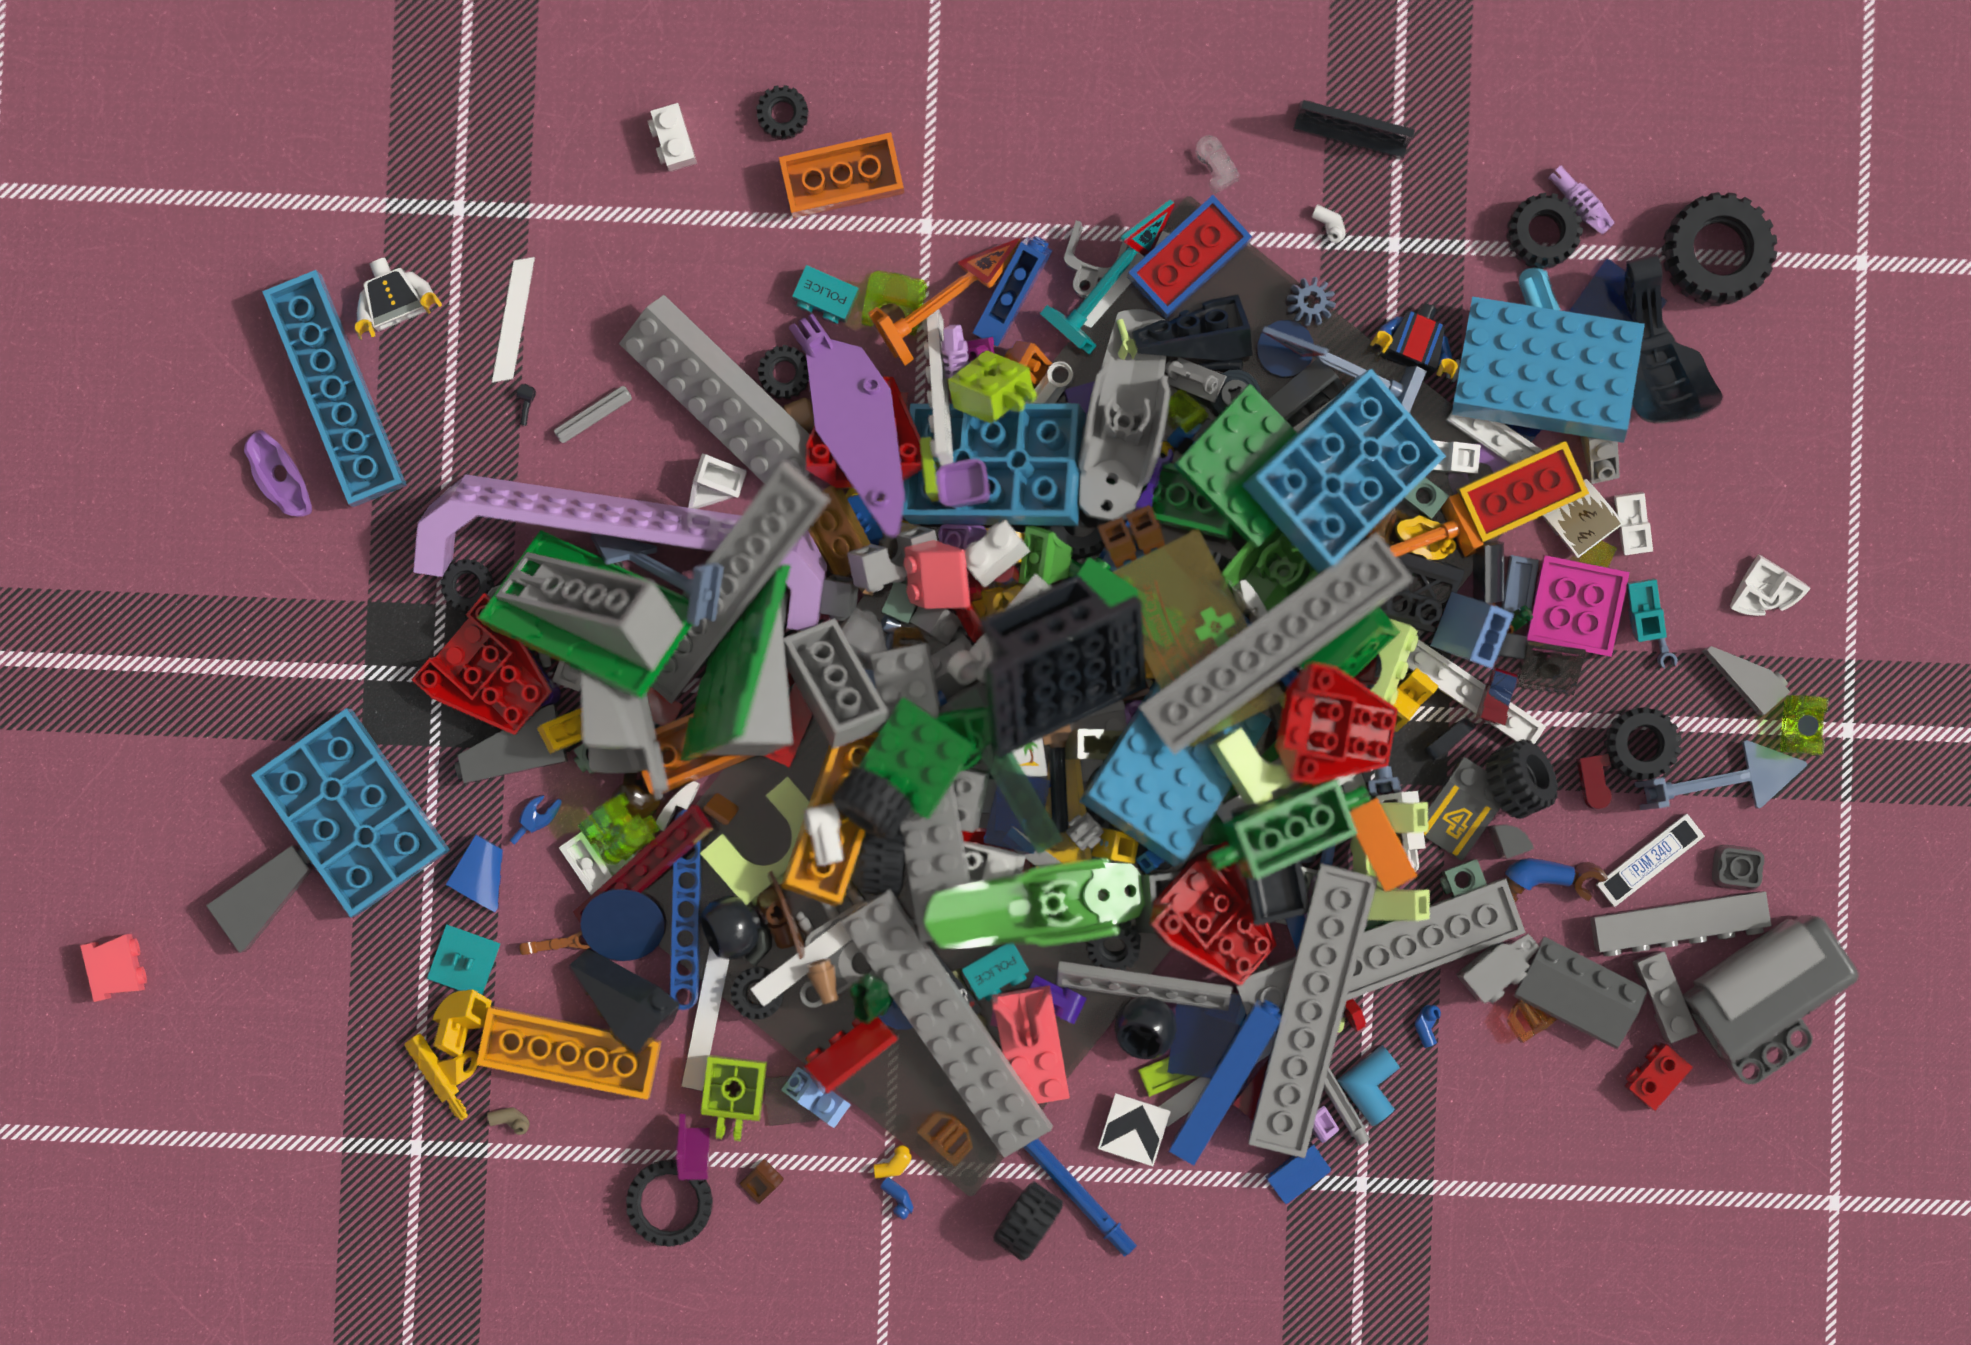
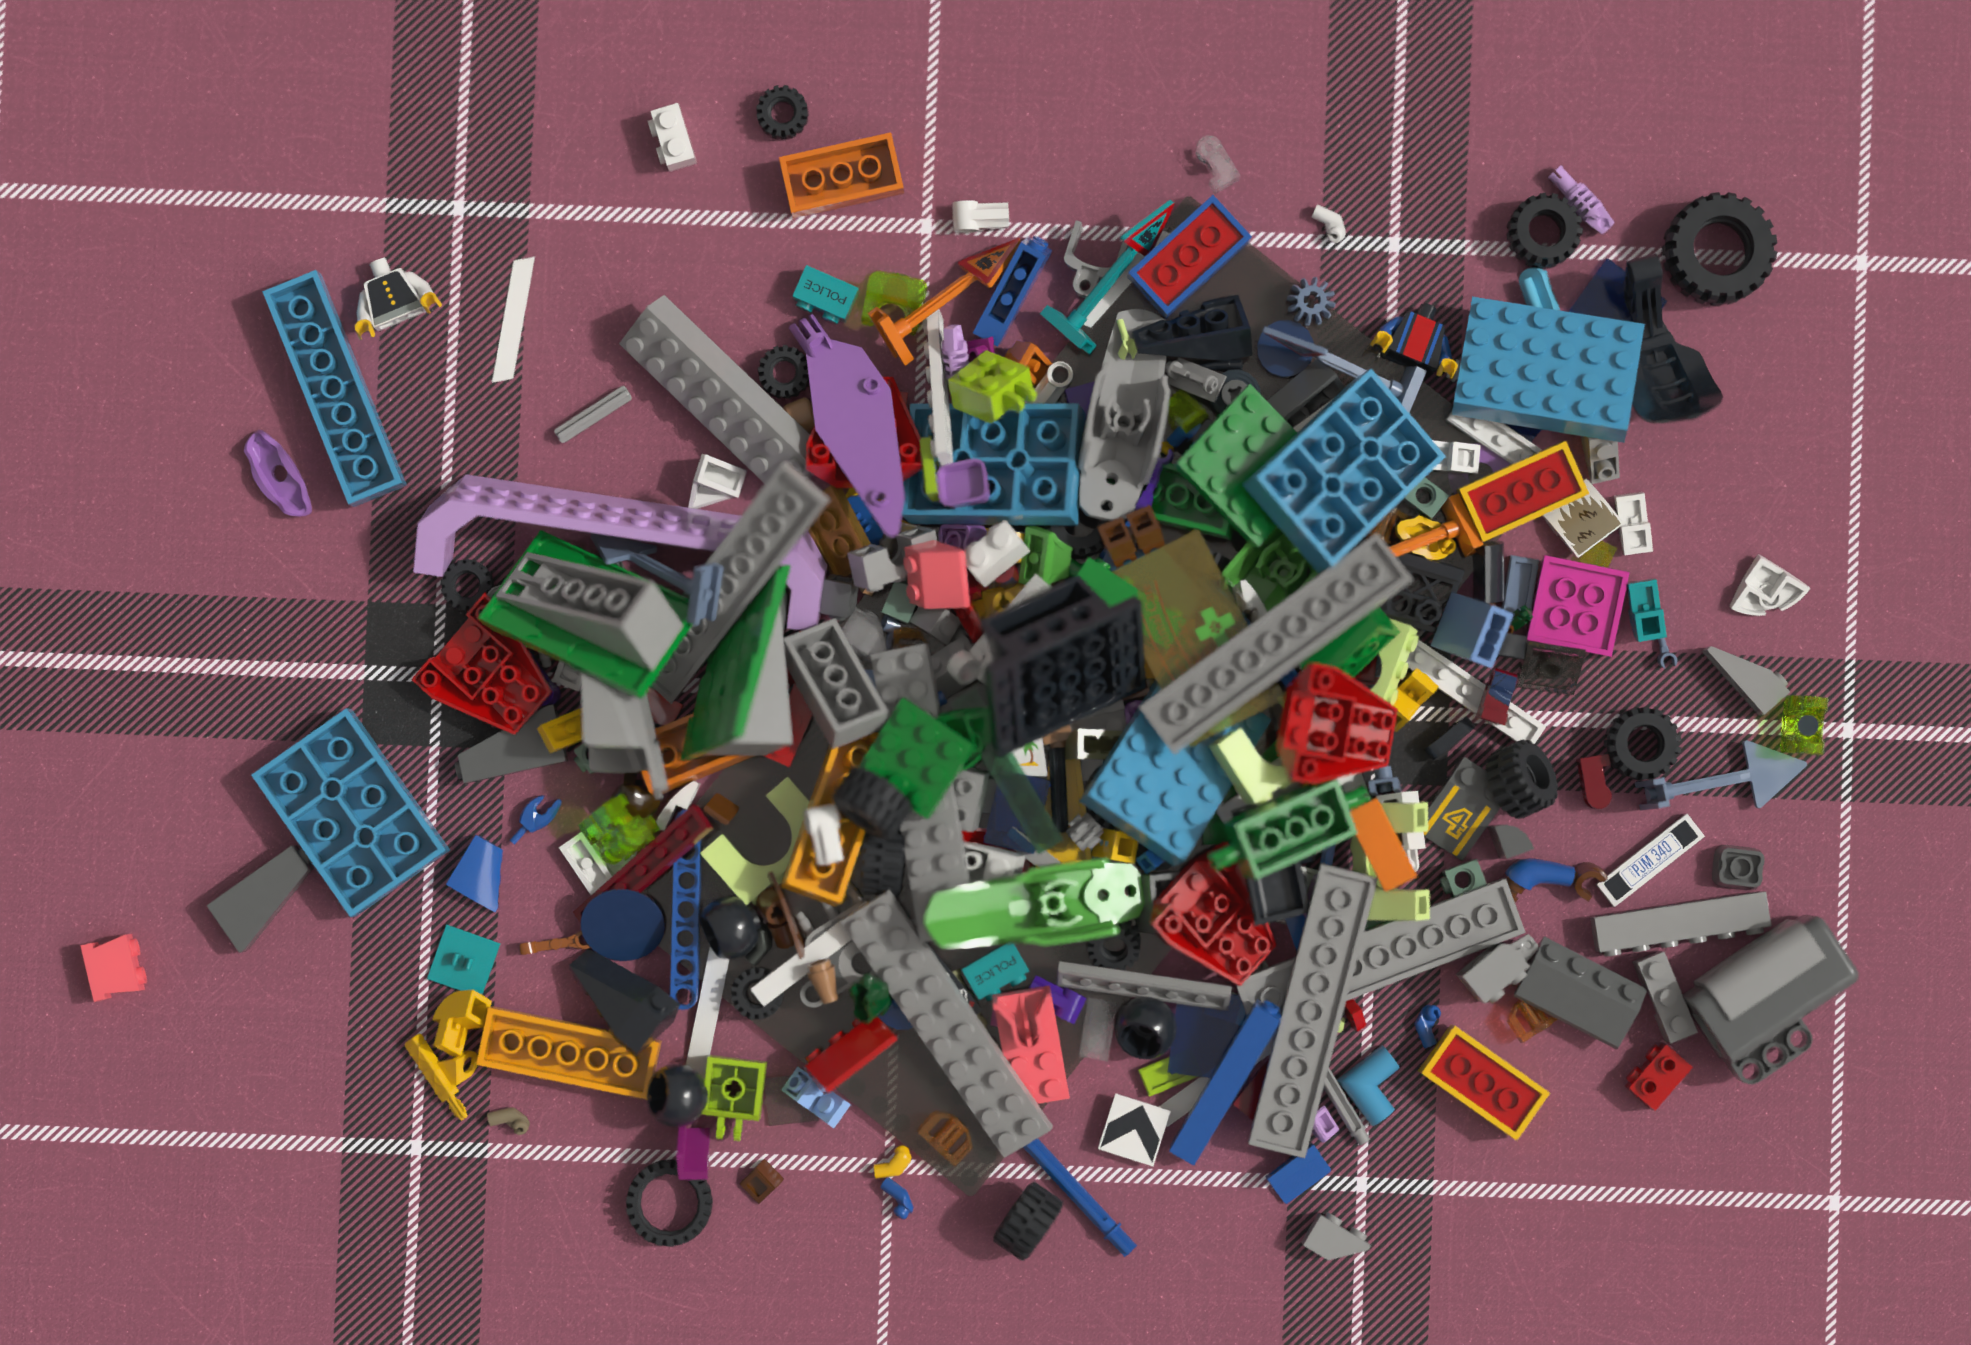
black hand [516,384,536,426] -> none
black fence [1293,100,1415,160] -> none
none -> black wheel [647,1064,708,1128]
none -> white piece [952,201,1009,233]
none -> clear slope [1078,997,1116,1061]
none -> light grey slope [1301,1212,1371,1260]
none -> red brick [1418,1024,1550,1140]

